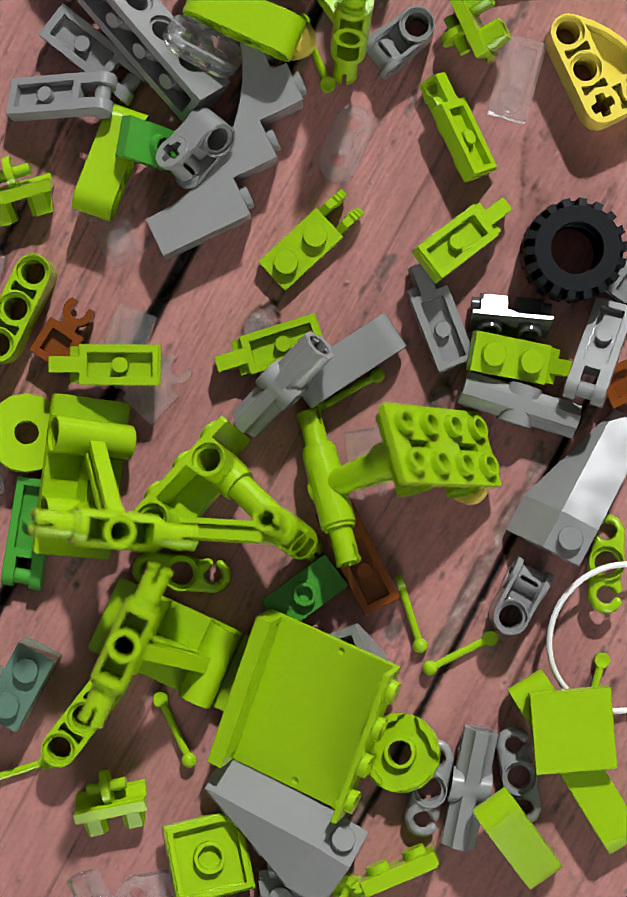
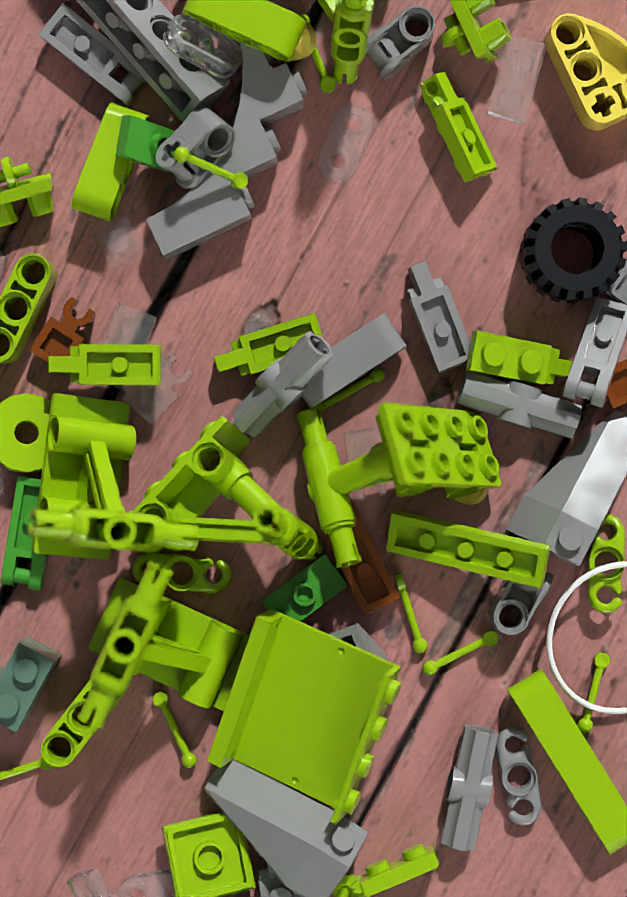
light grey plate [6,71,118,122] -> none
lime hips [73,769,148,837] -> none
lime hinge [258,189,365,292] -> none
lime tile [368,712,441,793] -> none
light grey piece [404,740,454,837] -> none
lime hinge [411,197,513,284] -> none
dark grey hinge [468,293,554,340] -> none
lime beam [472,786,563,890] -> none
lime tile [528,685,617,775] -> none
none -> lime hinge [173,146,248,189]
none -> lime plate [386,510,551,588]

